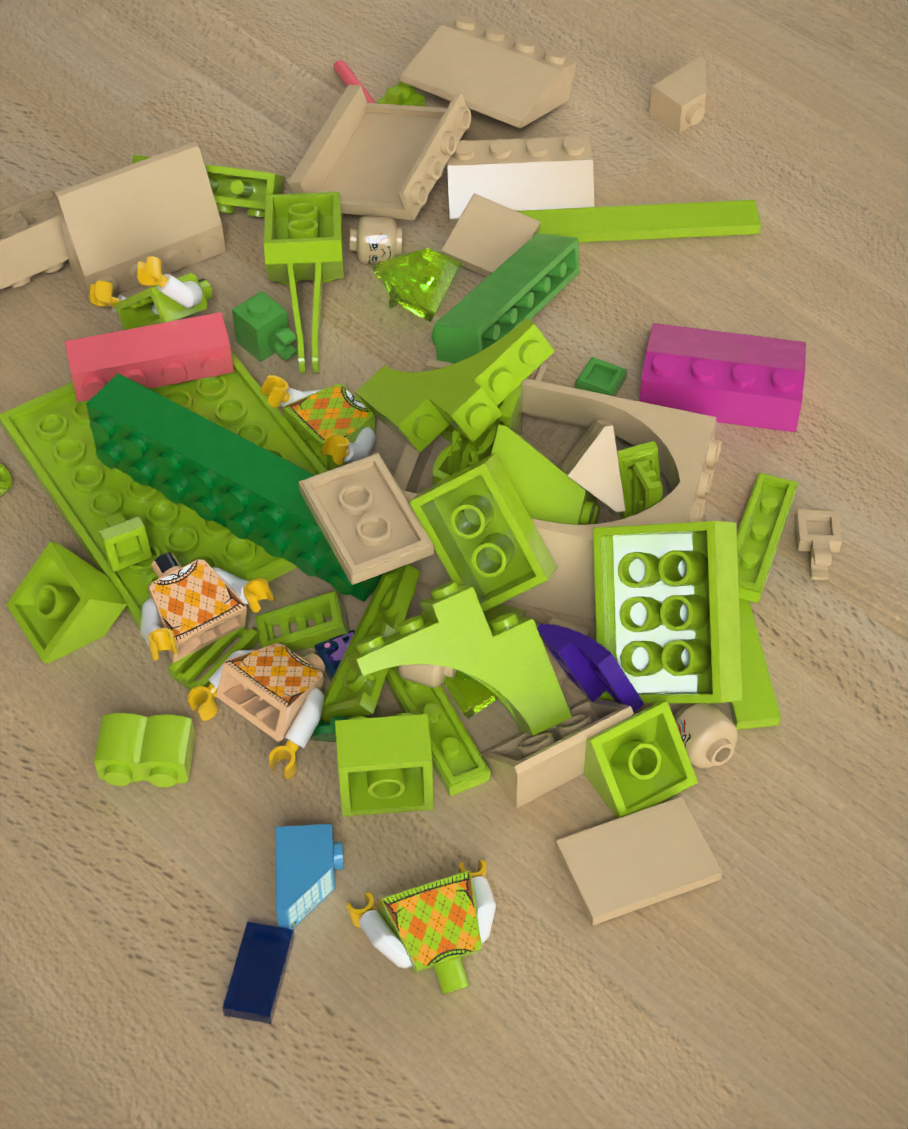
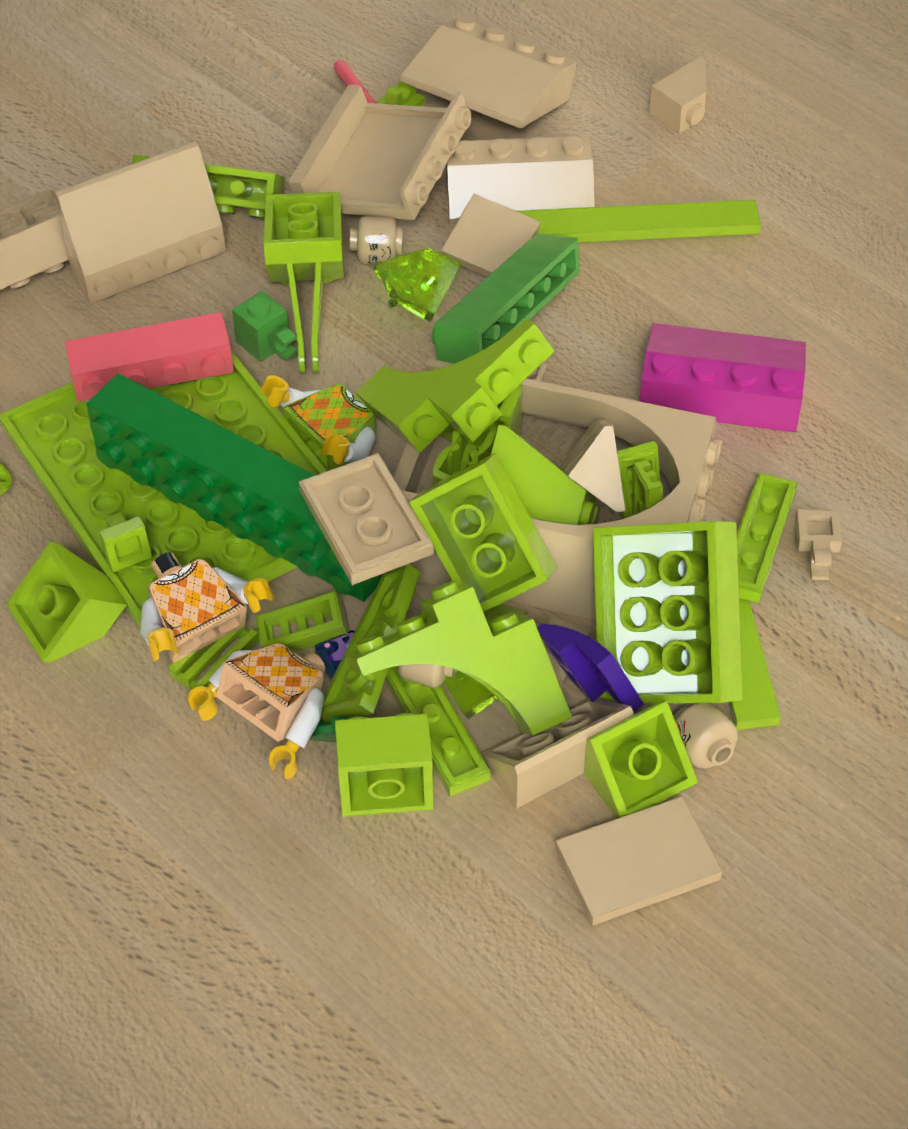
torso [89,256,212,330] -> none
lime brick [94,713,196,788] -> none
clear blue tile [222,921,295,1024] -> none
dark azure slope [276,824,344,934] -> none
torso [346,860,496,995] -> none
bright green tile [575,357,627,396] -> none

